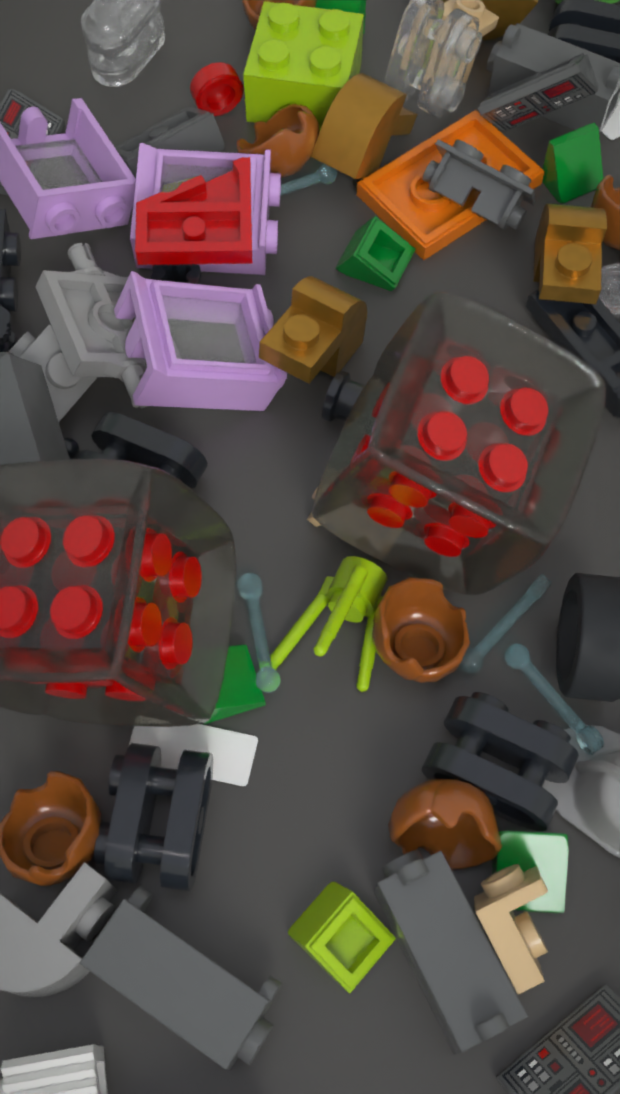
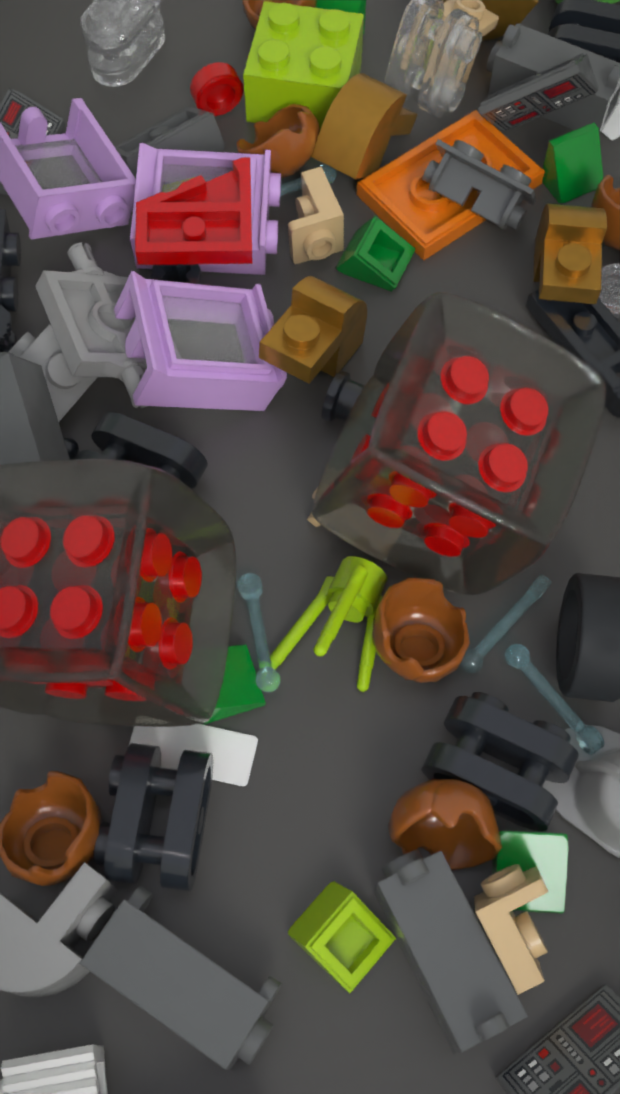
none -> tan bracket [288,166,344,264]

